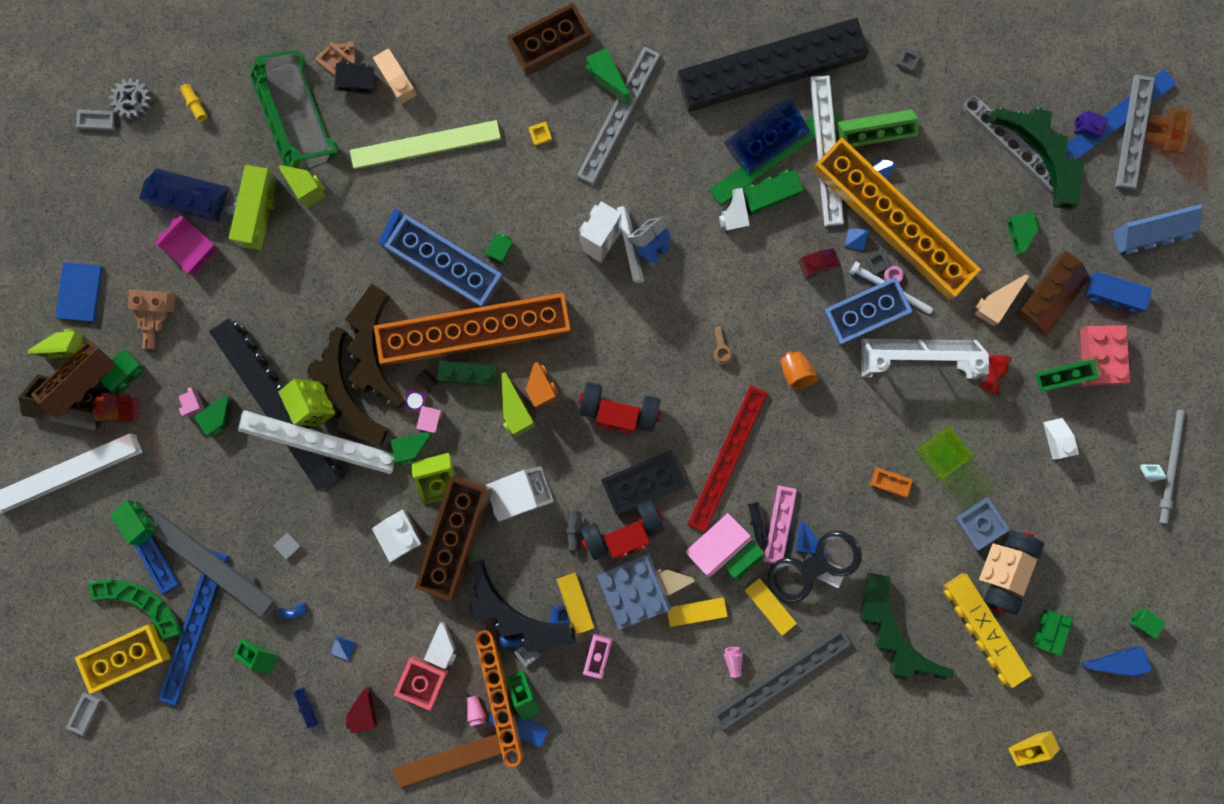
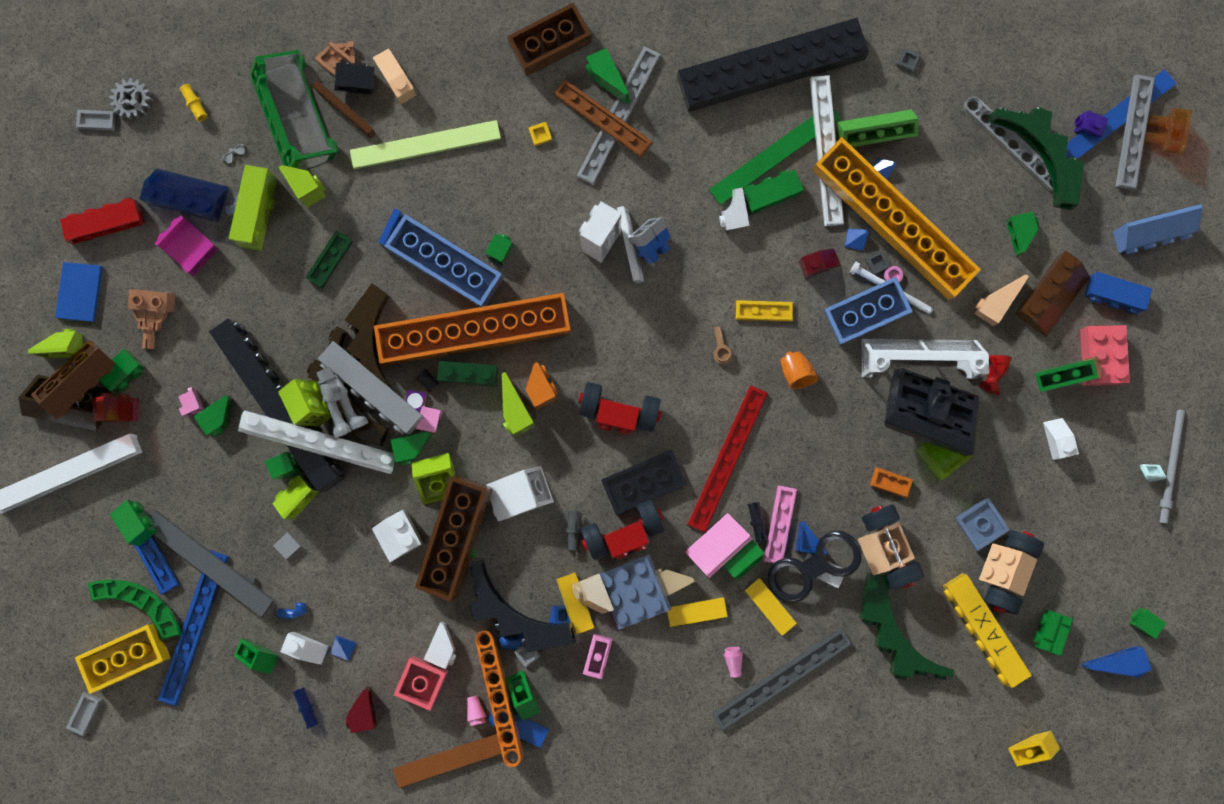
clear blue slope [724,99,810,174] -> none
none -> red brick [60,198,145,245]
none -> light grey piece [221,144,246,164]
none -> green brick [264,451,303,481]
none -> lime slope [273,475,320,520]
none -> white slope [280,632,329,665]
none -> dark green plate [305,230,353,289]
none -> reddish brown tile [313,80,376,139]
none -> light grey piece [317,367,368,438]
none -> light grey brick [318,341,424,435]
none -> dark orange tile [553,79,653,159]
none -> tan slope [572,574,614,614]
none -> yellow tile [735,300,793,322]
none -> brick [858,504,925,589]
none -> black piece [884,368,979,456]

